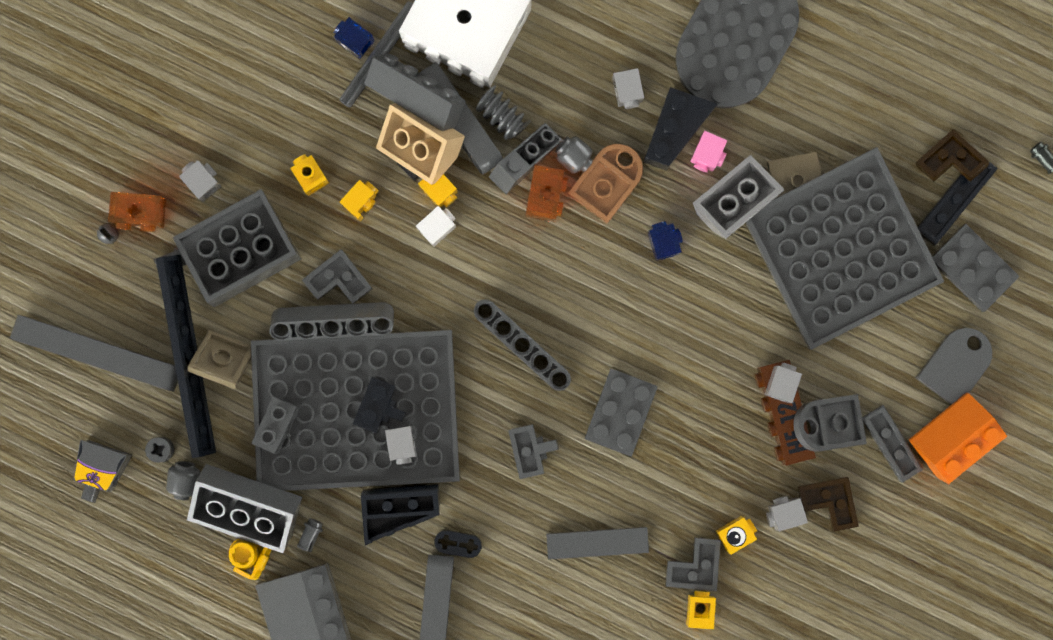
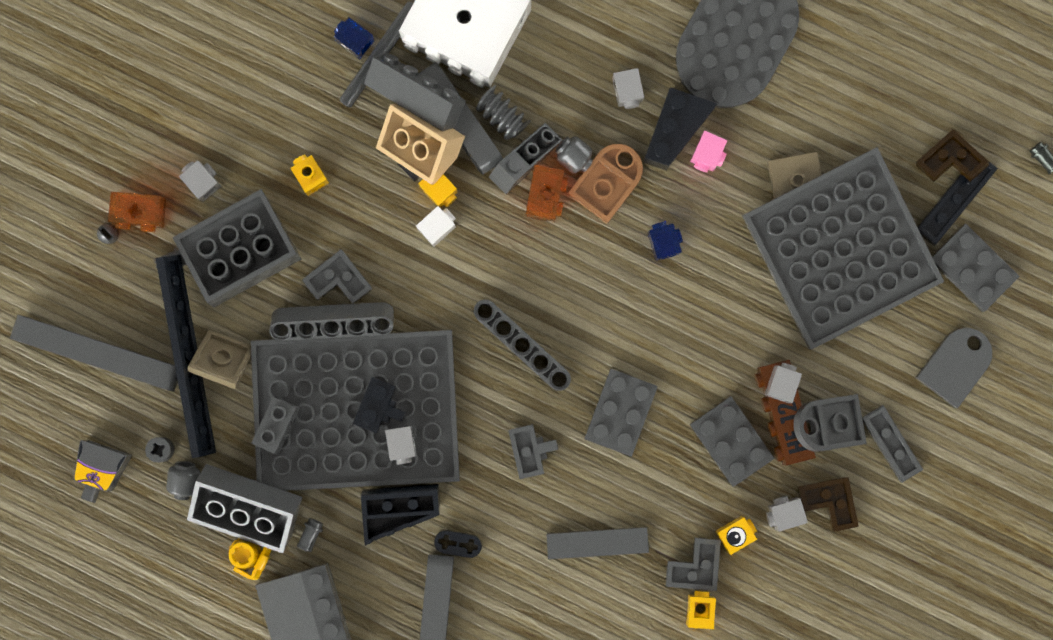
yellow brick [340,180,379,222] -> none
light grey slope [693,155,784,239] -> none
orange slope [909,392,1007,484] -> none
none -> dark grey plate [689,396,775,487]

